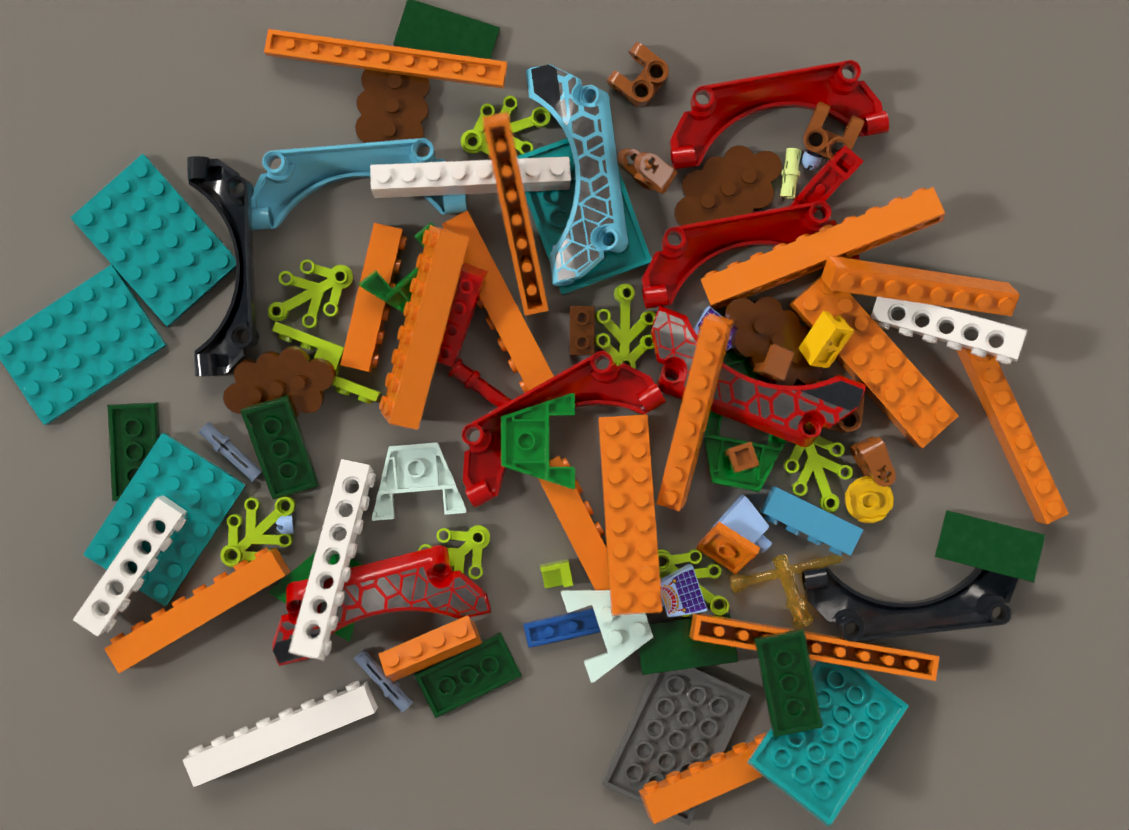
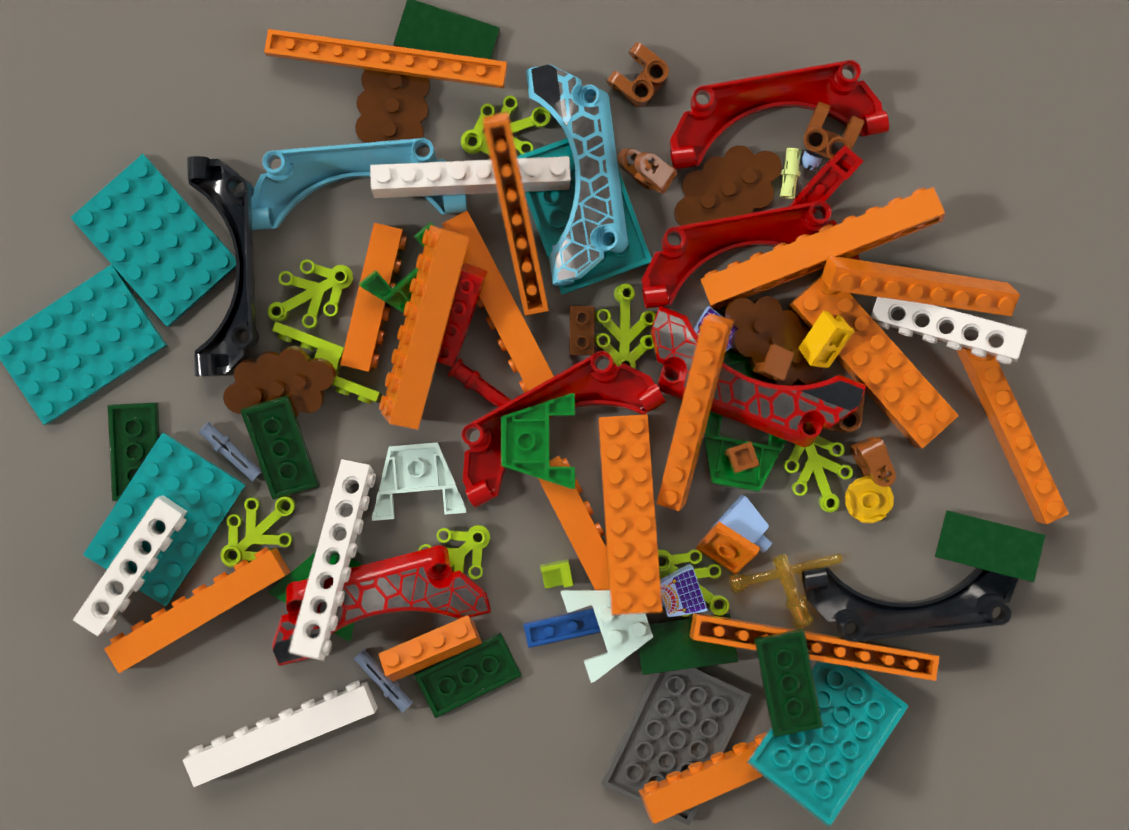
light blue hinge [276,514,294,534] -> none
dark azure brick [760,486,863,557] -> none

